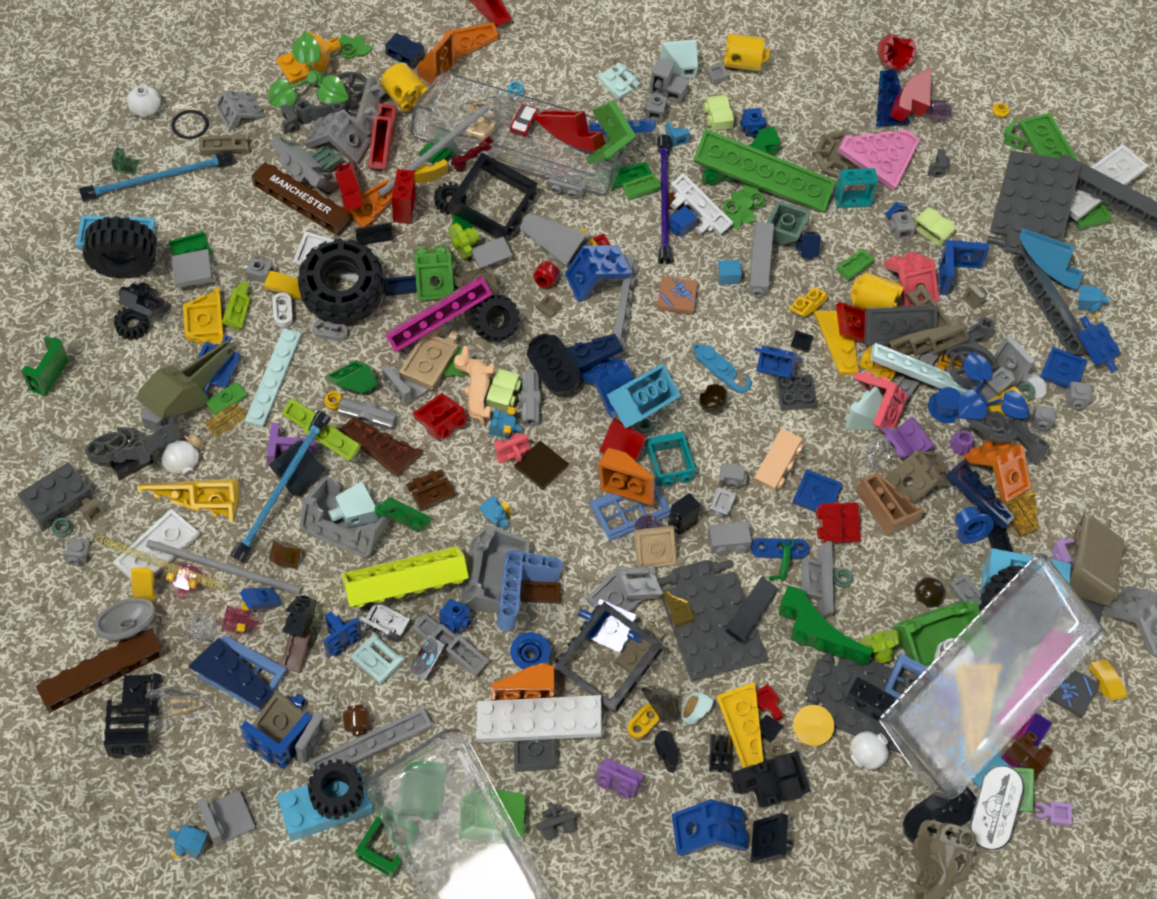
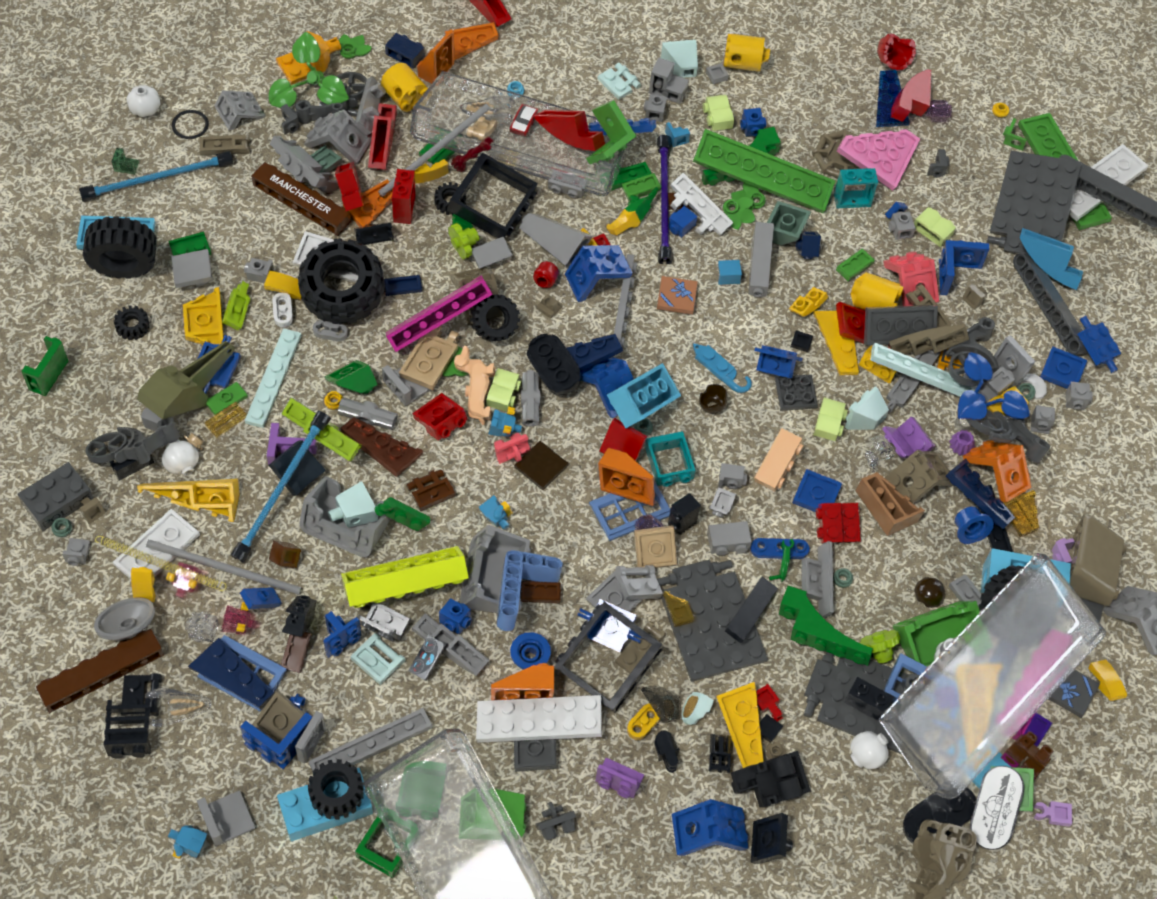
black plate [118,282,171,317] -> none
reddish brown head [343,705,371,736] -> none
bright green bracket [412,245,454,301] -> none
yellow tile [793,705,834,746] -> none
coral bracket [854,371,909,433] -> none
blue piece [928,387,961,423] -> none
dark azure piece [1078,285,1110,318] -> none
none -> animal [606,187,659,236]
none -> yellowish green brick [813,398,848,441]

